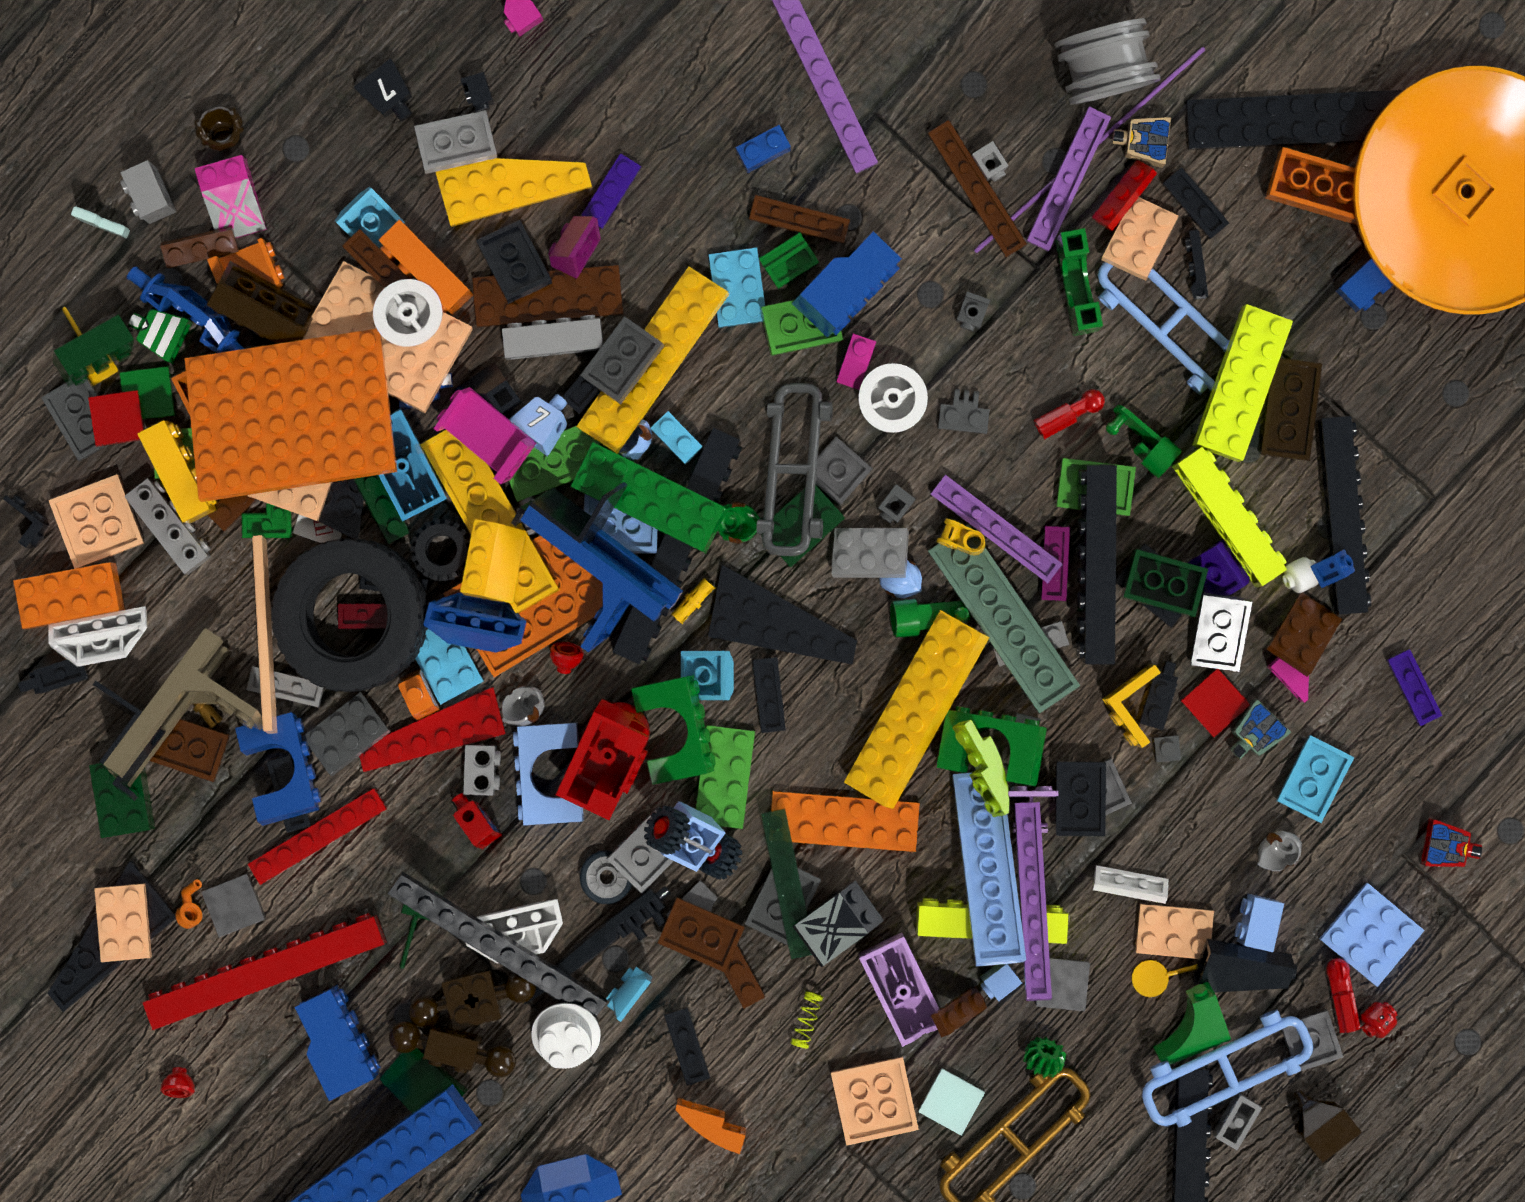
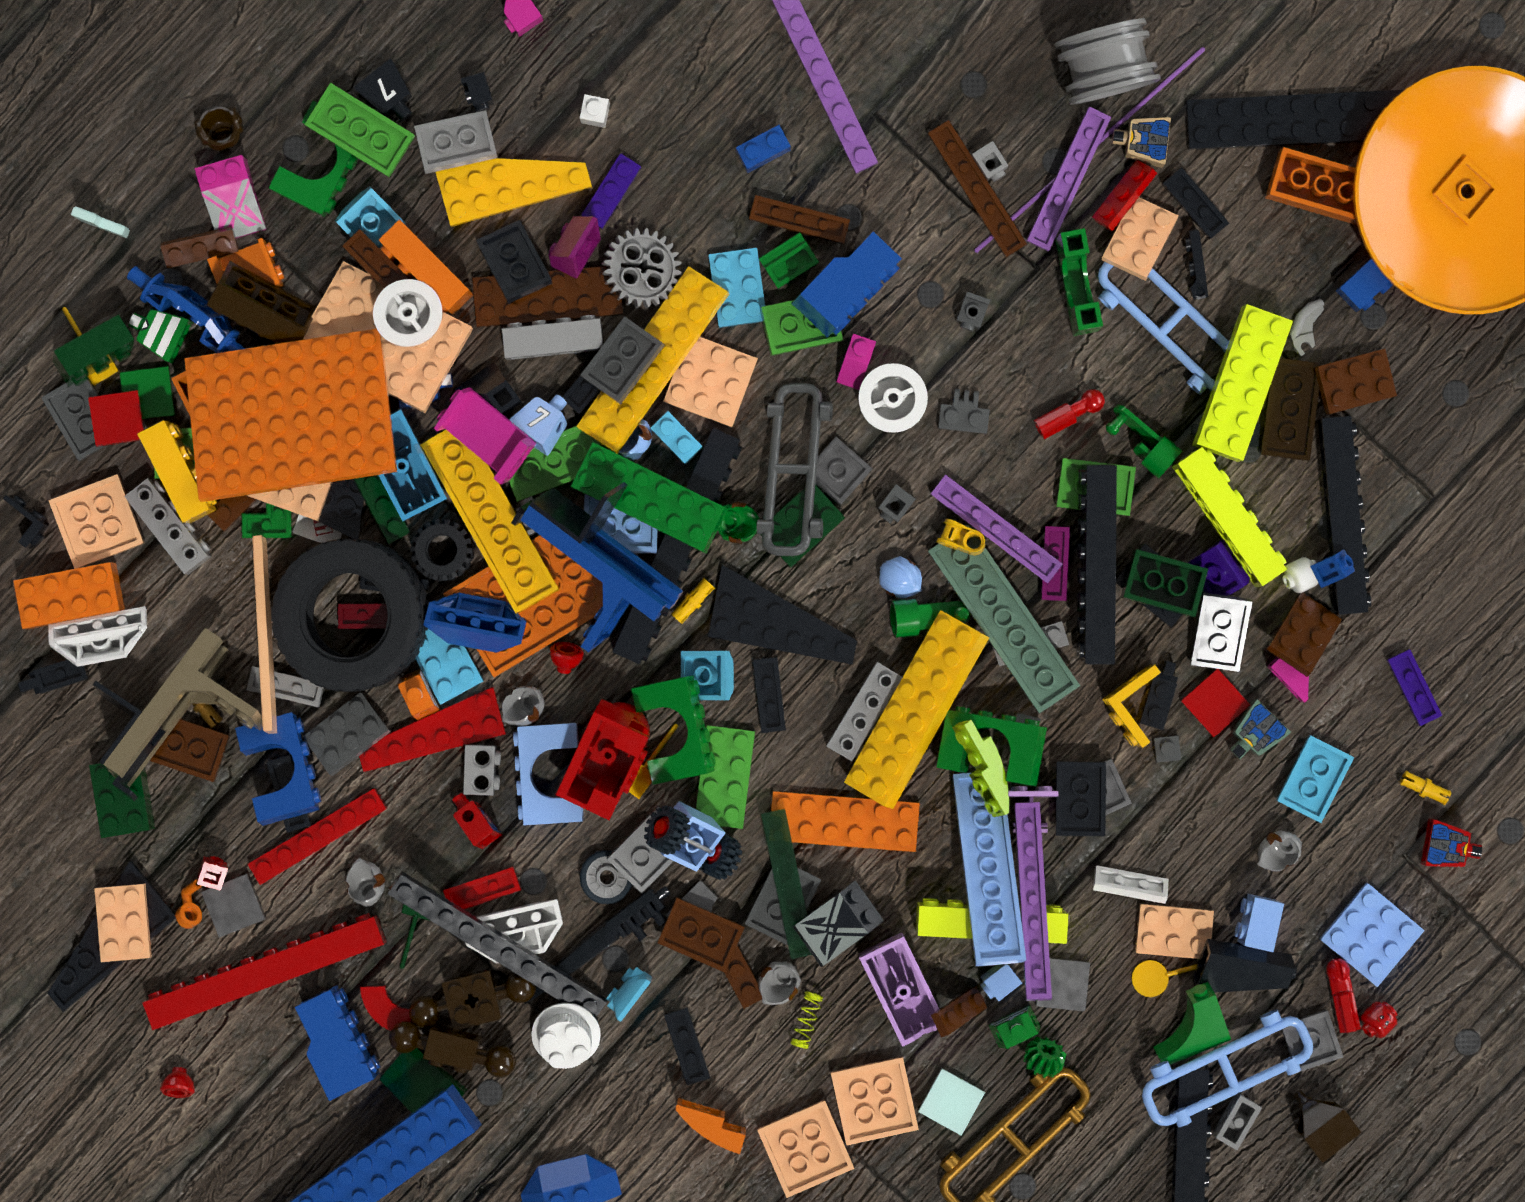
light grey brick [120,160,176,224] -> none
yellow slope [460,519,527,604] -> none
light grey plate [831,528,909,578] -> none
none -> brick [197,856,228,891]
none -> green arch [269,101,358,218]
none -> bright green plate [304,83,415,178]
none -> light grey hair [345,858,385,907]
none -> red tile [360,985,411,1030]
none -> red plate [443,866,522,909]
none -> white brick [580,94,610,128]
none -> light grey gear [602,228,682,308]
none -> yellow piece [629,723,678,799]
none -> light nougat plate [663,337,758,428]
none -> light nougat plate [757,1099,854,1198]
none -> light grey hair [758,961,801,1005]
none -> light grey brick [826,662,903,761]
none -> green torso [988,1005,1041,1049]
none -> light grey piece [1289,299,1324,357]
none -> reddish brown plate [1314,349,1397,415]
none -> yellow pin [1399,770,1451,805]

